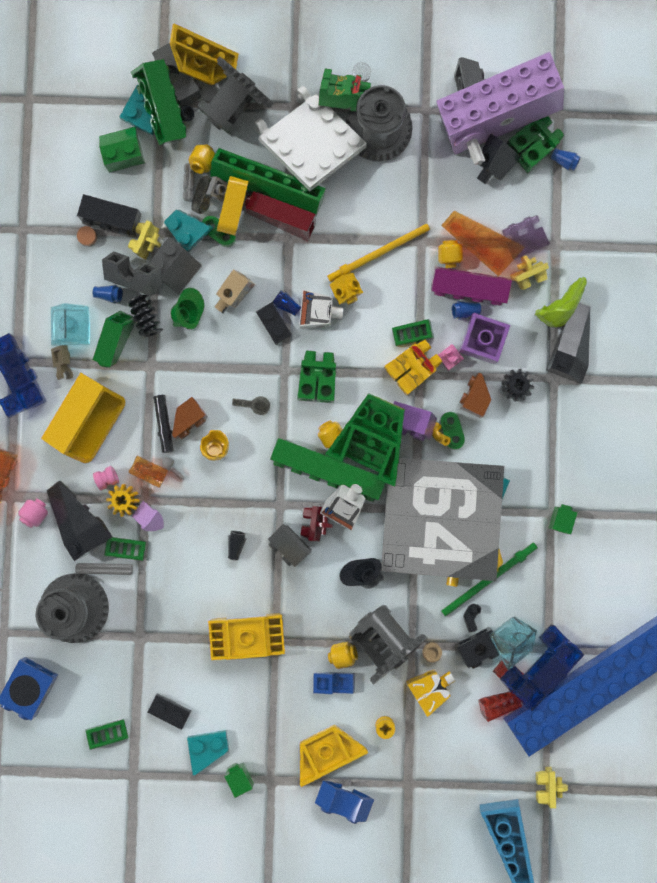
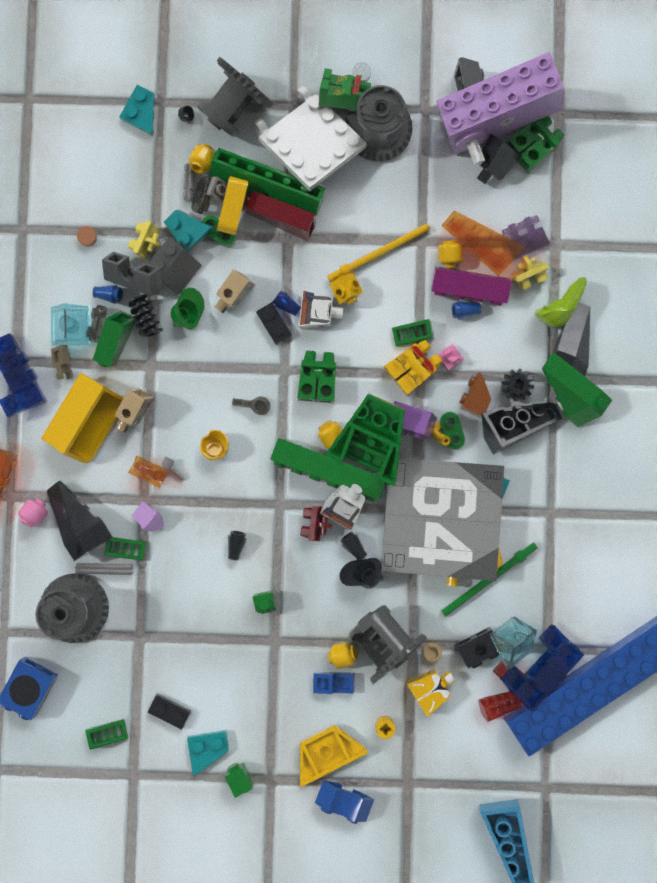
black brick [77,194,142,237] -> none
bright pink wheel [93,466,119,491] -> none
green slope [99,127,145,173] -> none
yellow gear [106,484,140,517] -> none
green wedge [130,59,186,145] -> none
dark grey arch [152,43,202,107] -> none
black pin [153,395,174,453] -> none
yellow wedge [170,23,239,85] -> none
dark orange slope [172,397,208,439] -> none
yellow plate [208,613,285,660] -> none
dark grey slope [268,523,312,567] -> none
medium lavender brick [459,313,510,365] -> none
black arm [463,604,481,633] -> none
light yellow hips [535,767,568,808] -> none
green brick [548,504,578,535] -> none
blue cone [551,148,581,171] -> none
none -> clear smoke plate [86,305,107,343]
none -> tan torso [115,388,155,433]
none -> green brick [252,590,277,614]
none -> black cone [340,531,367,561]
none -> black wedge [481,402,563,455]
none -> green wedge [542,353,612,427]

